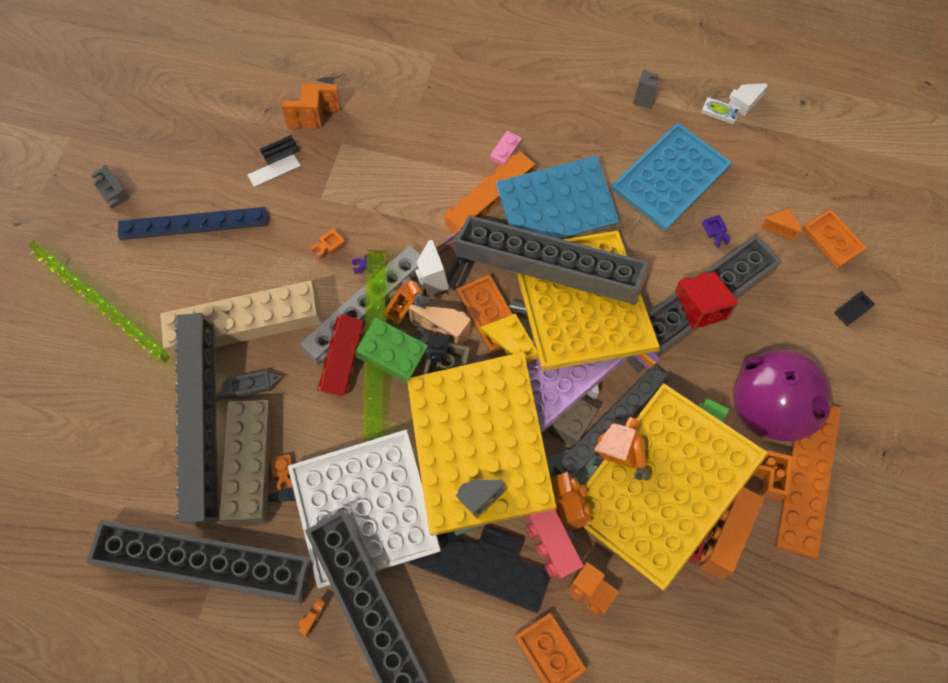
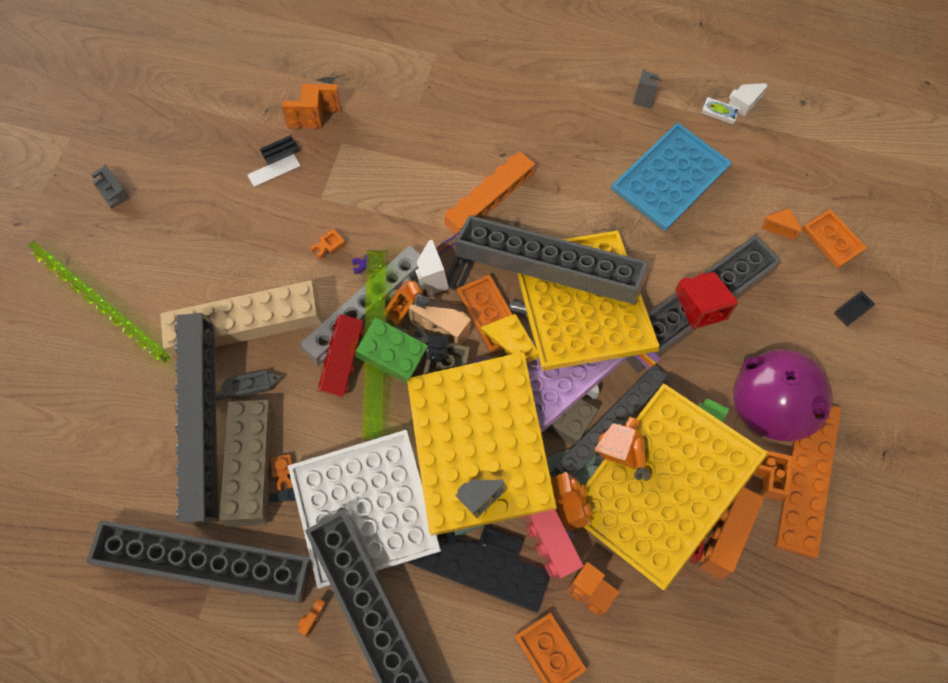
dark blue plate [118,207,267,240] -> none
bright pink plate [490,131,522,166] -> none
dark azure plate [495,156,619,239] -> none
dark purple plate [702,215,730,248] -> none

